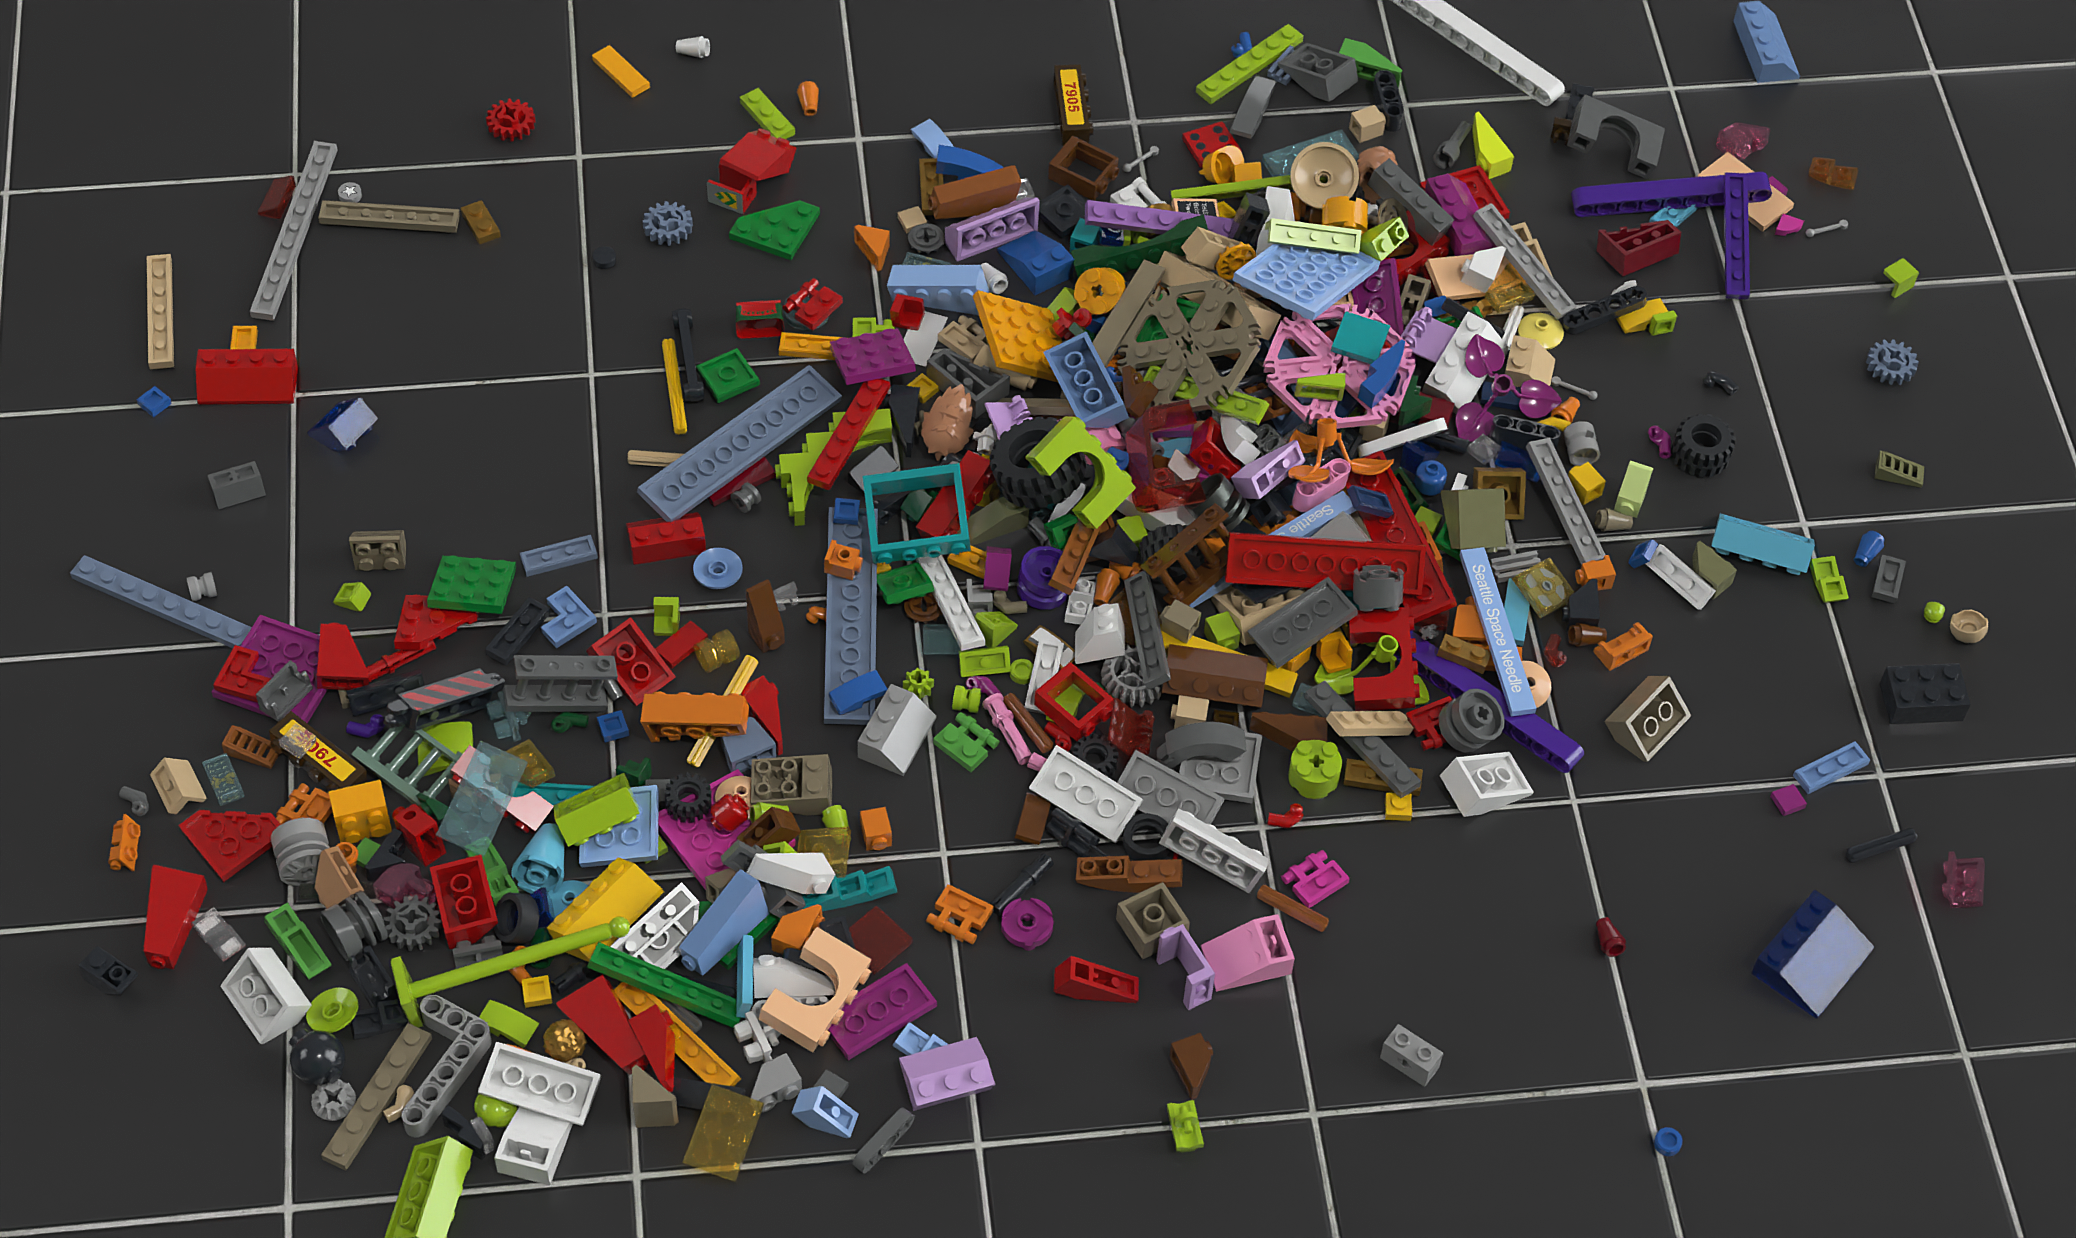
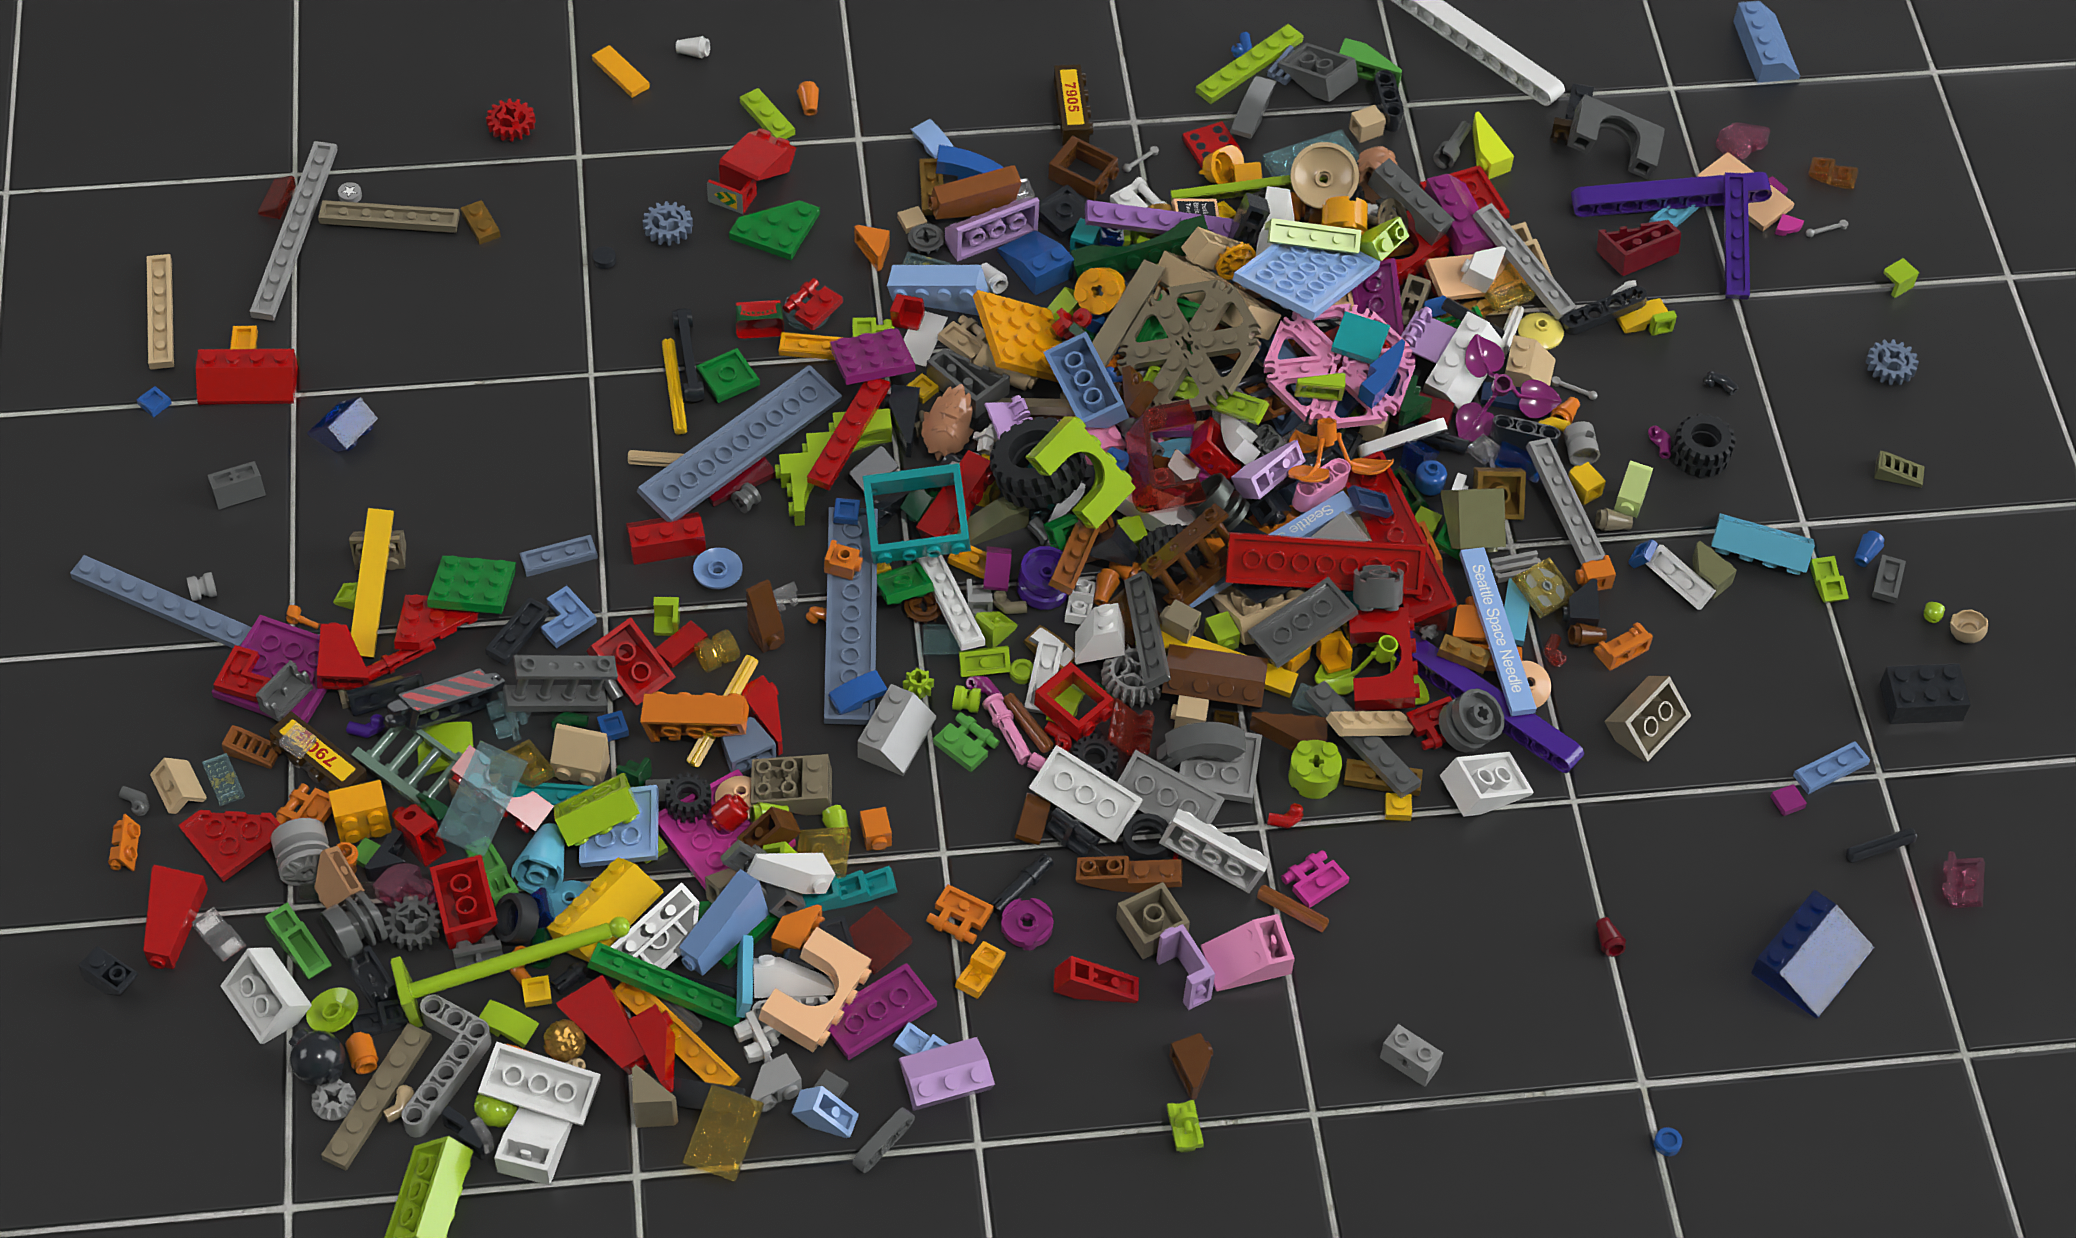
none -> orange hand [286,605,319,629]
none -> orange brick [345,1032,378,1074]
none -> yellow tile [351,508,394,658]
none -> tan slope [550,724,610,786]
none -> light orange slope [955,941,1006,999]

